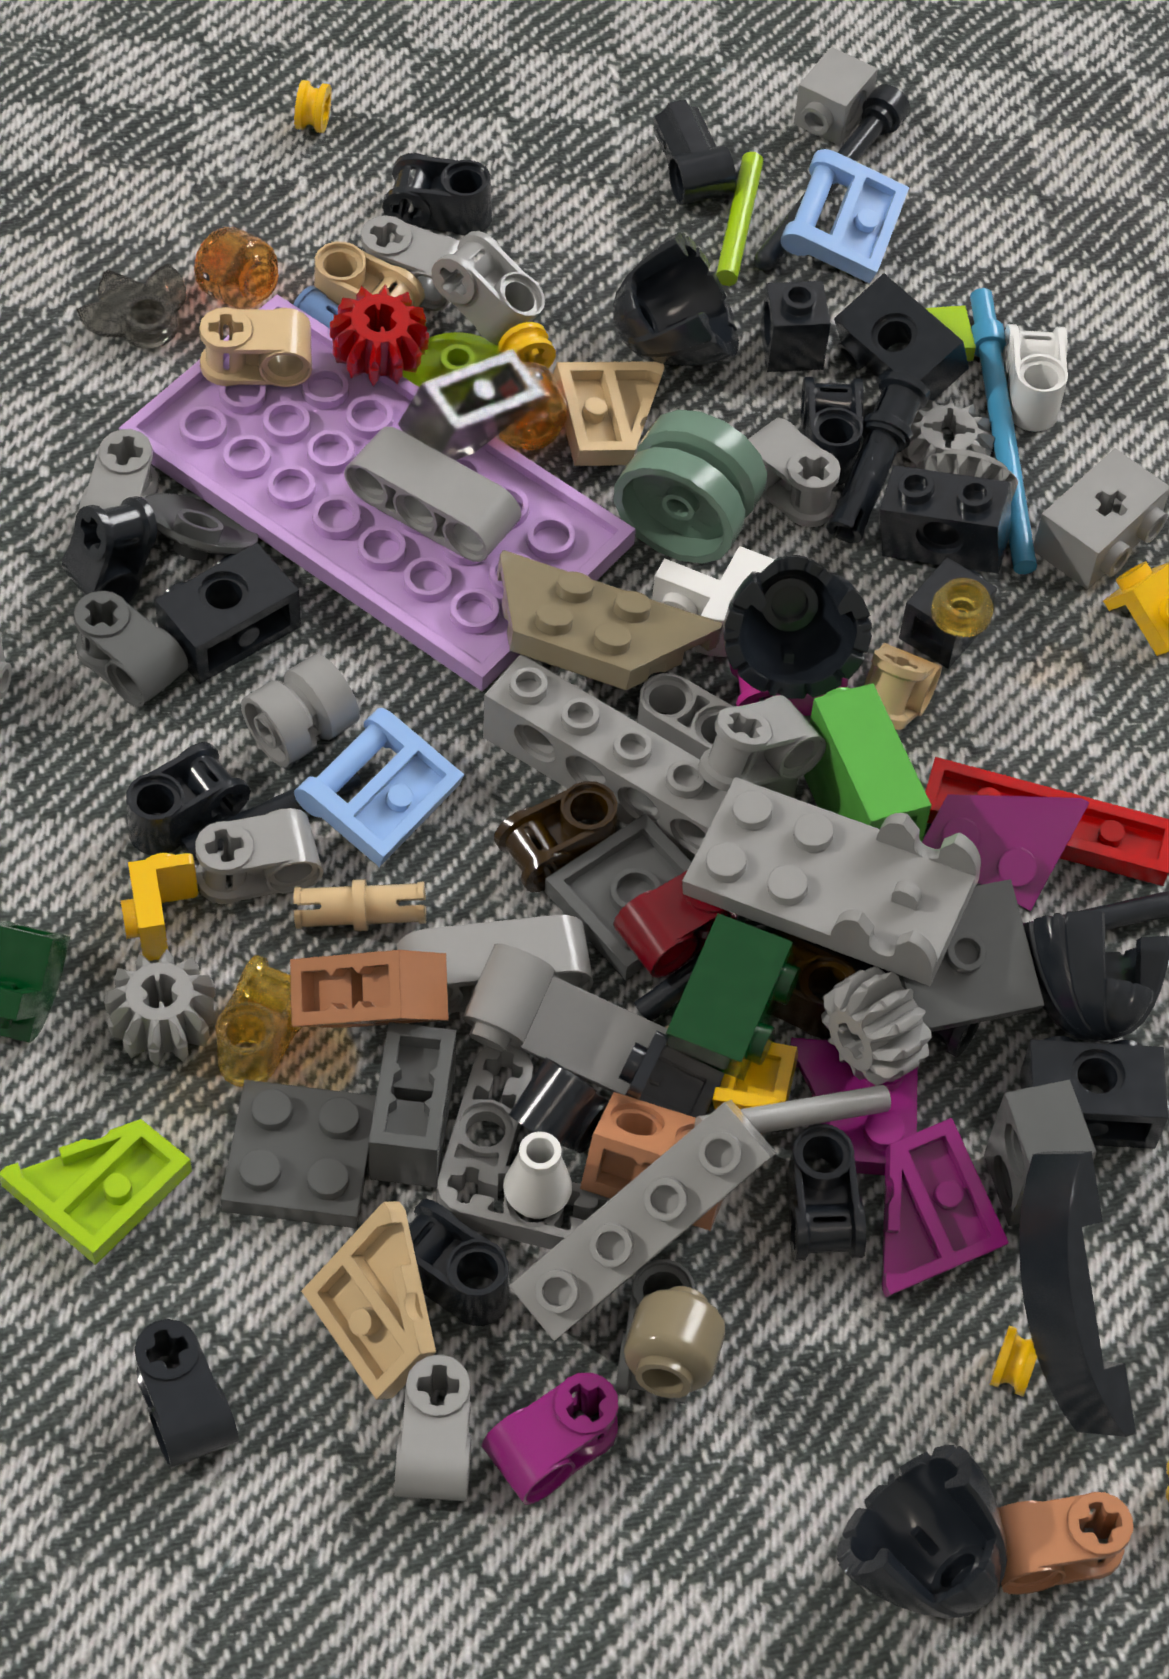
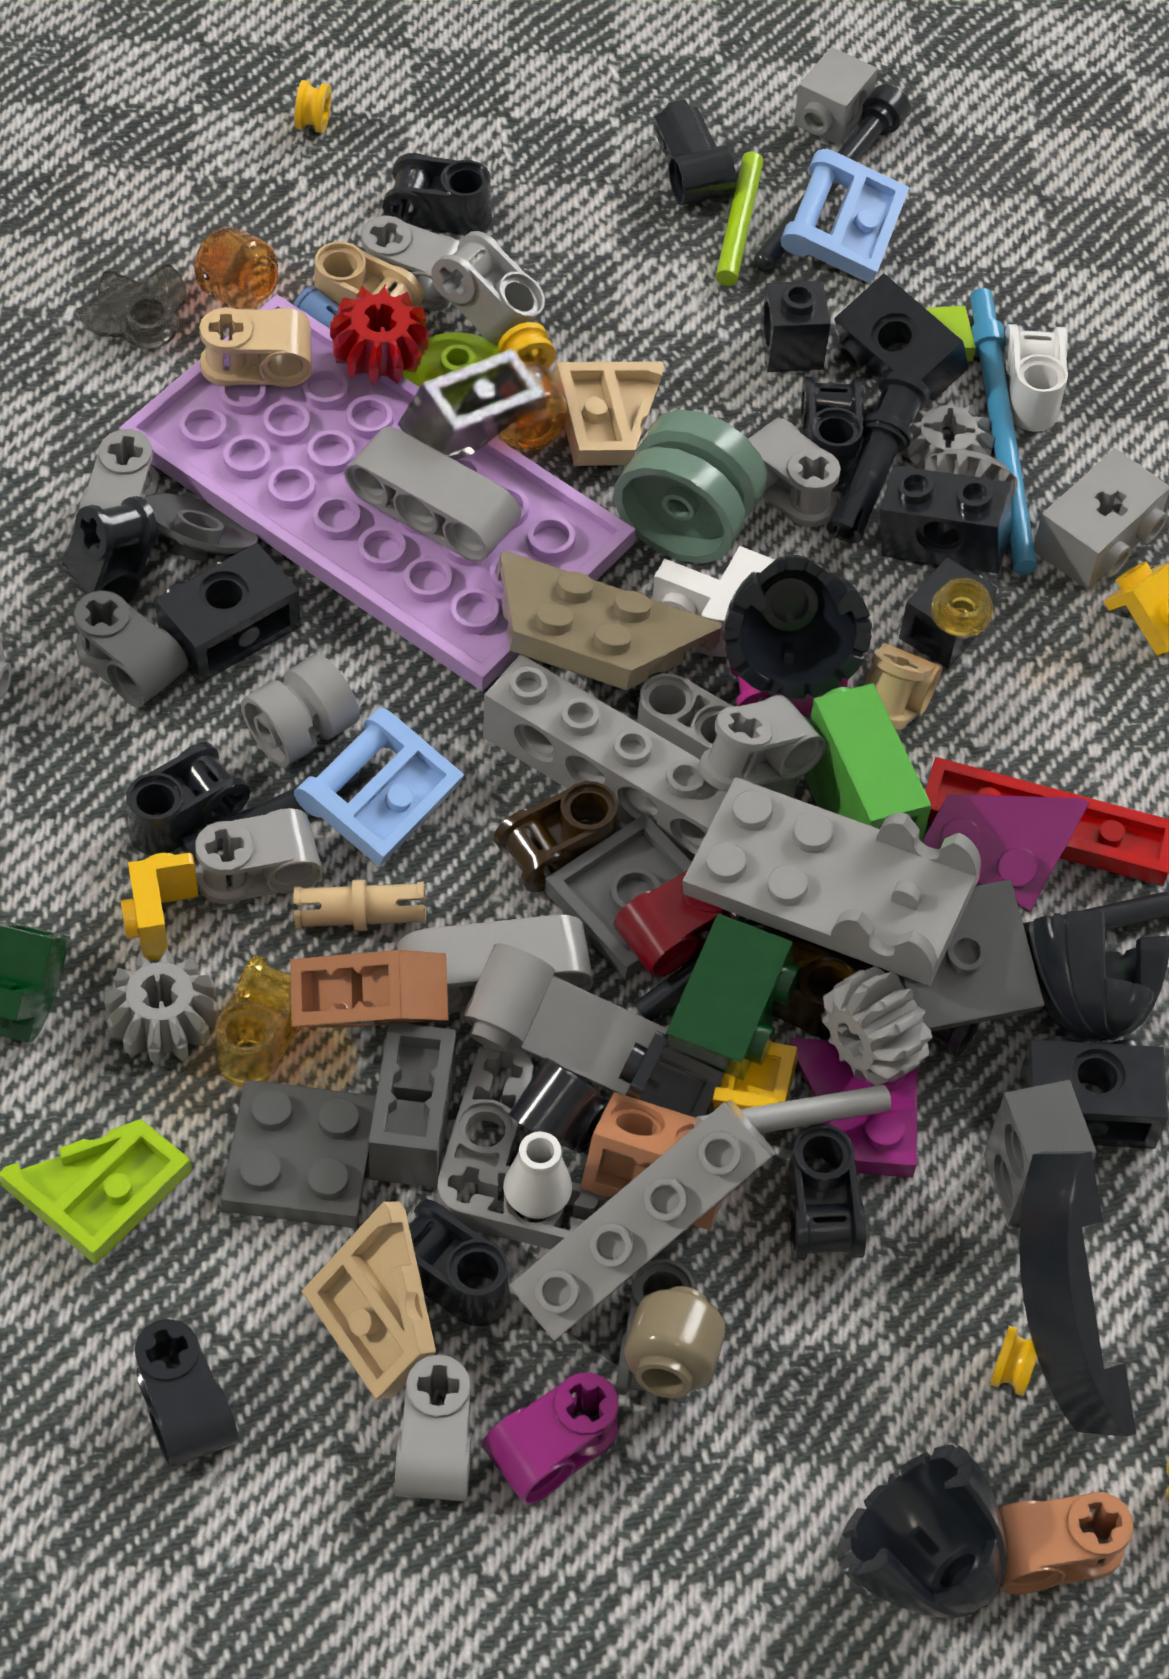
black hair [613,232,739,366] -> none
magenta wing [882,1118,1009,1298] -> none

